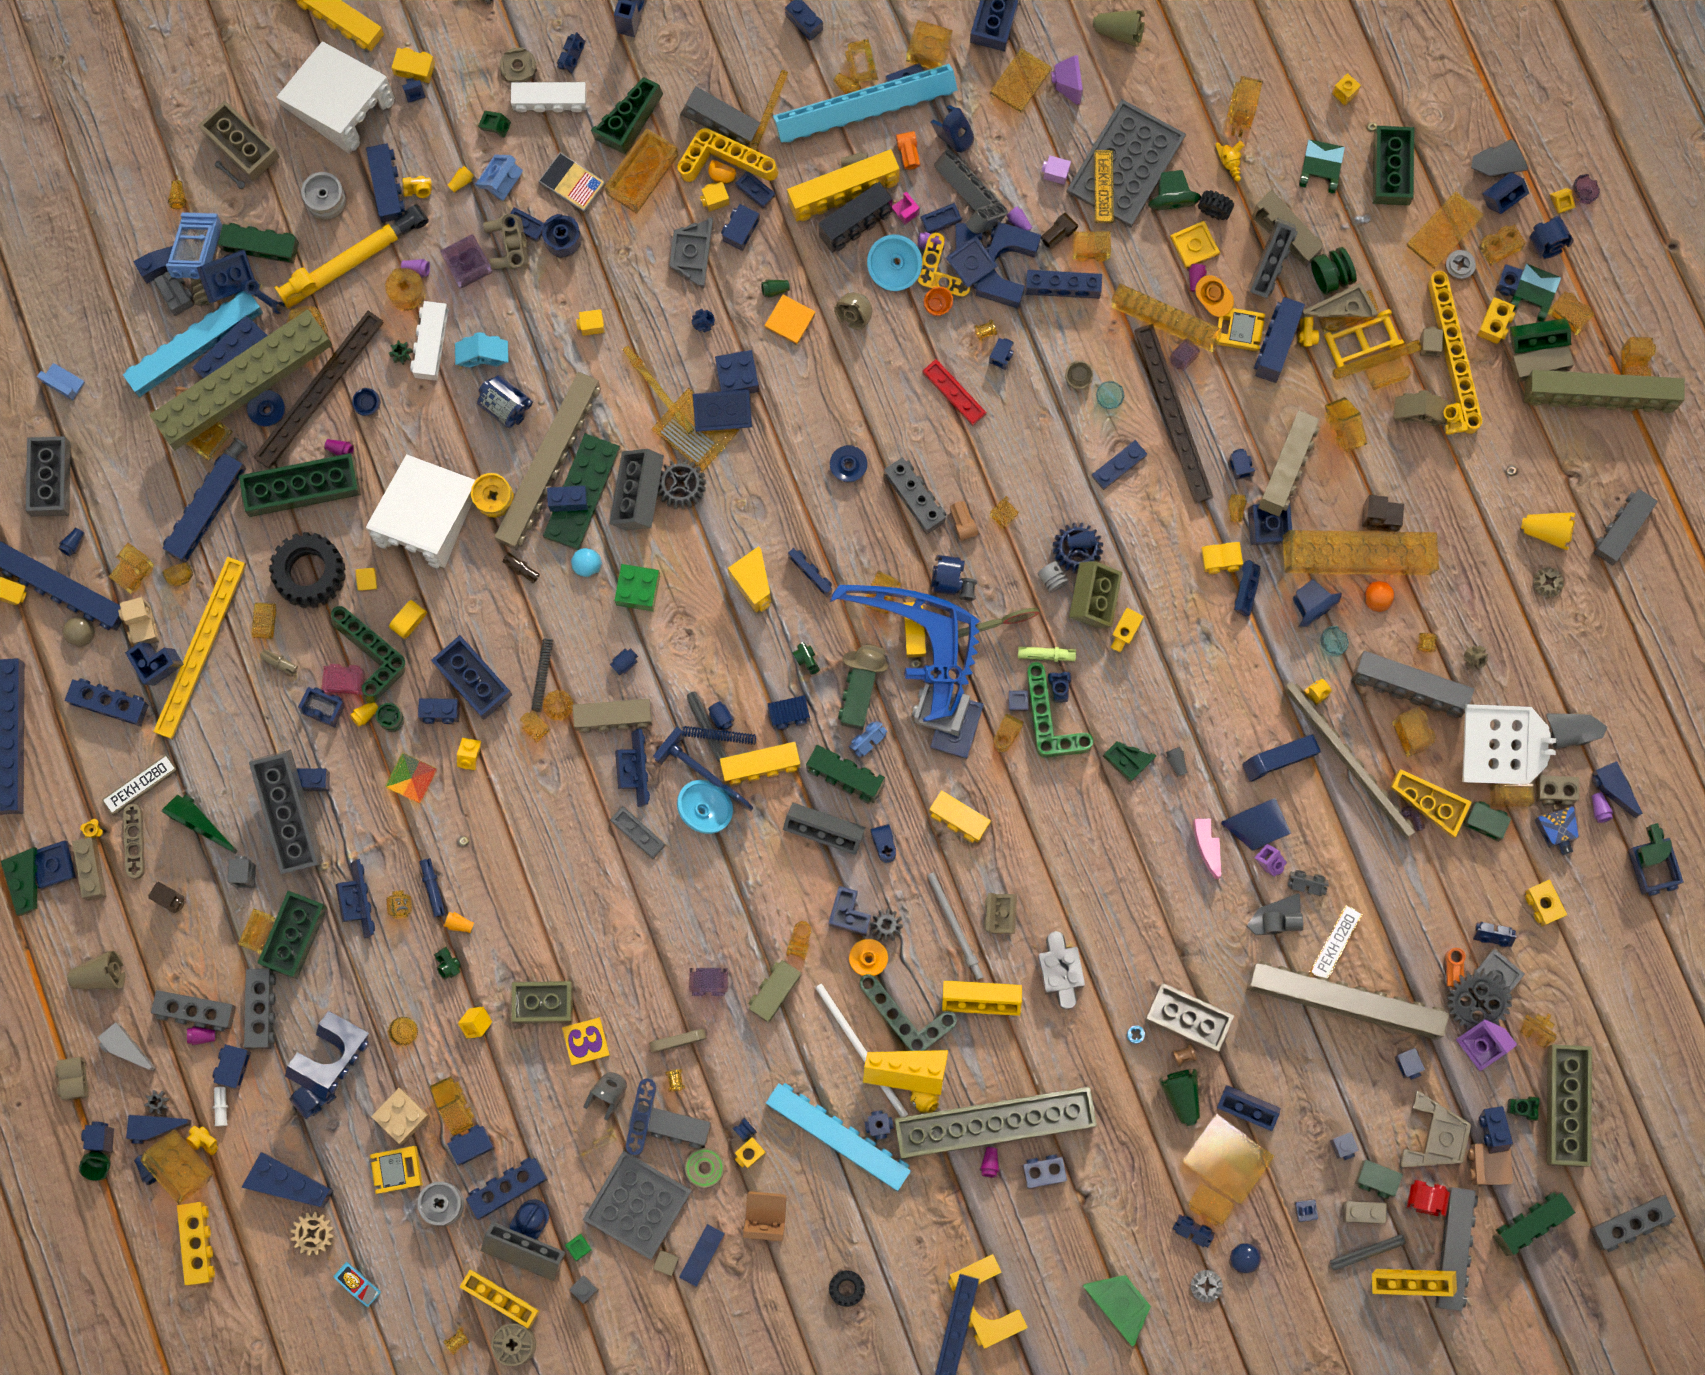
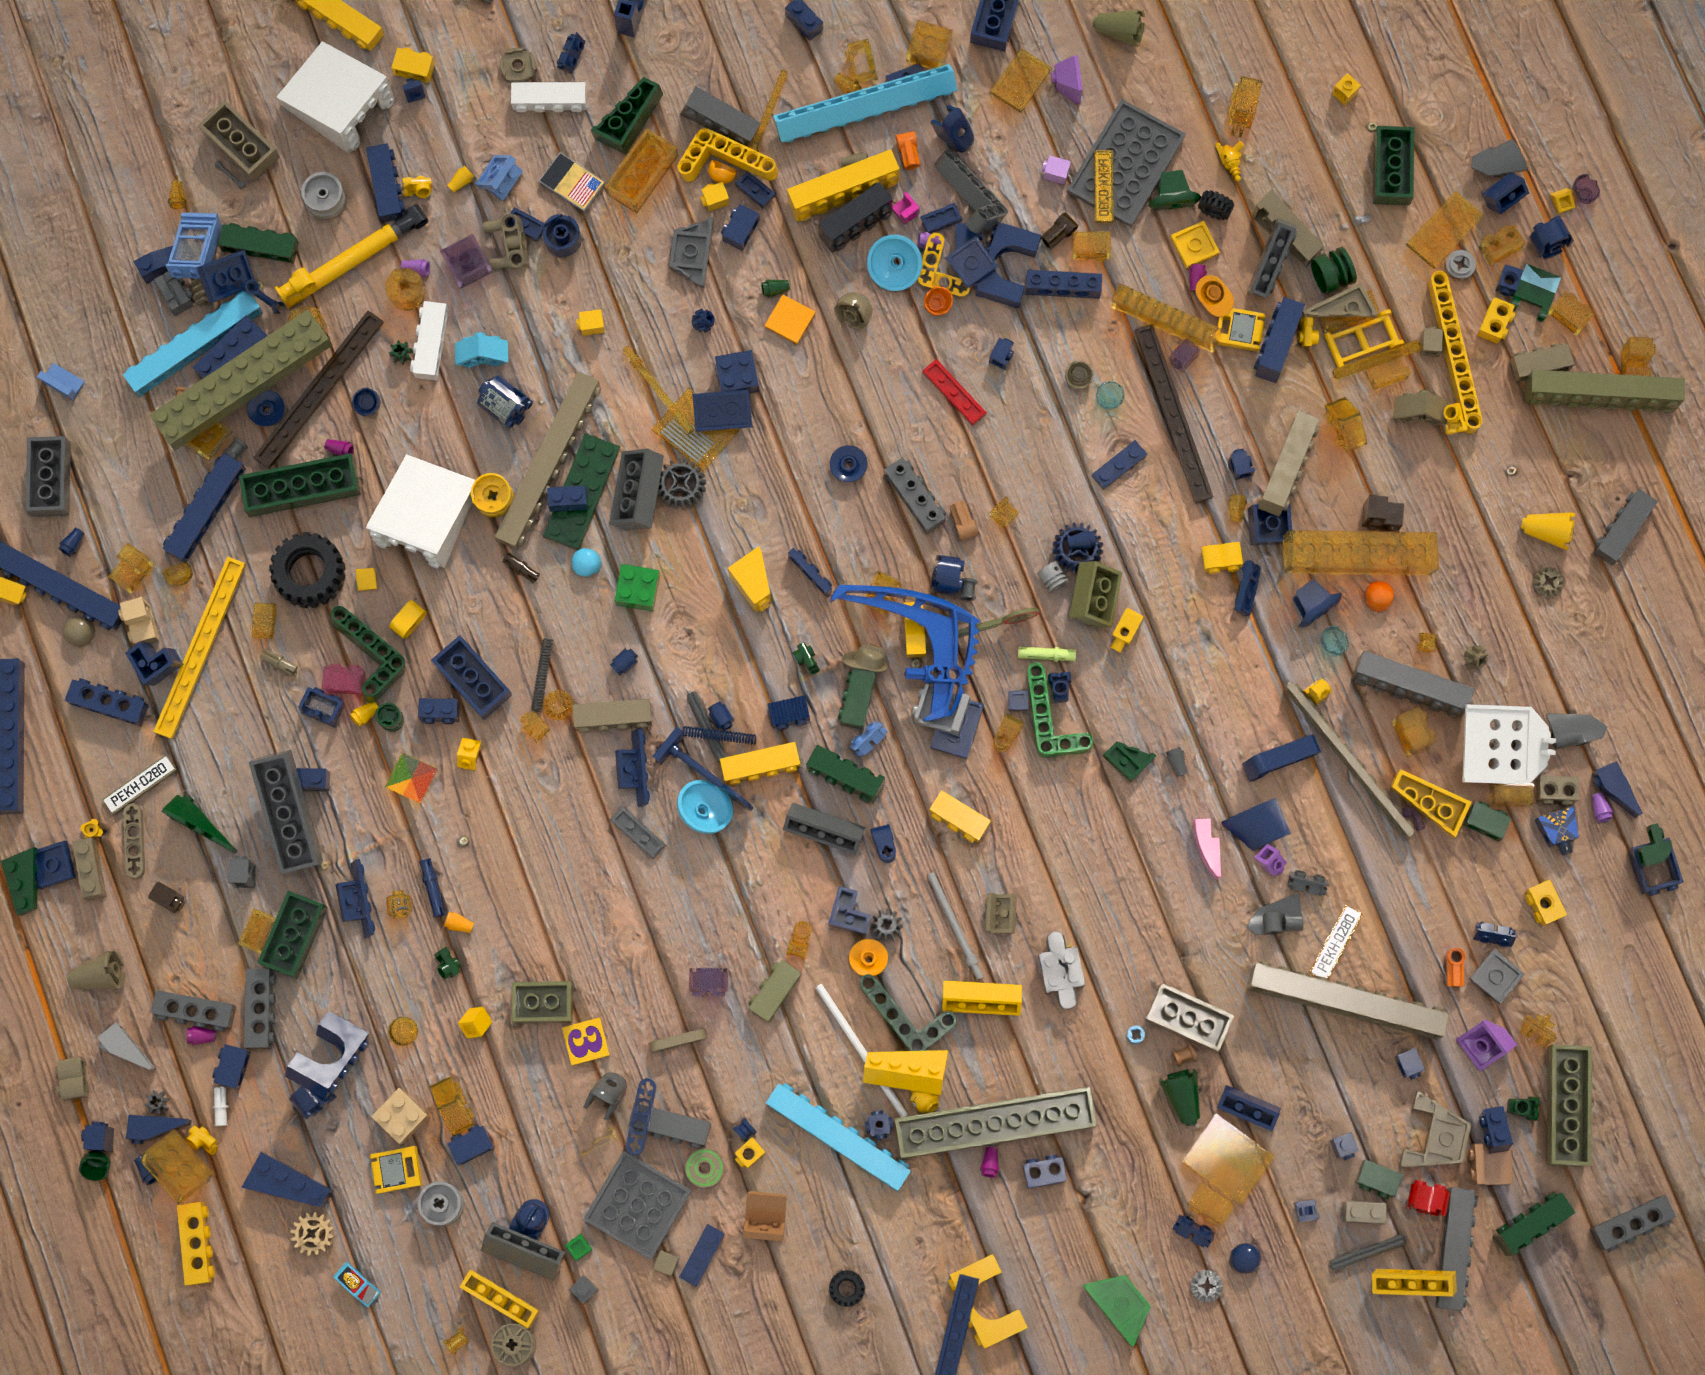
dark blue brick [466,1157,548,1220] -> none
dark green bracket [478,111,511,138] -> none
clear yellow bush [665,1069,686,1092] -> none
clear yellow bush [974,319,997,341] -> none
medium lavender cone [1006,206,1033,231] -> none
dark green flag [1299,139,1345,194] -> none
dark grey gear [1447,969,1512,1030] -> none
dark green brick [1510,318,1572,354] -> none

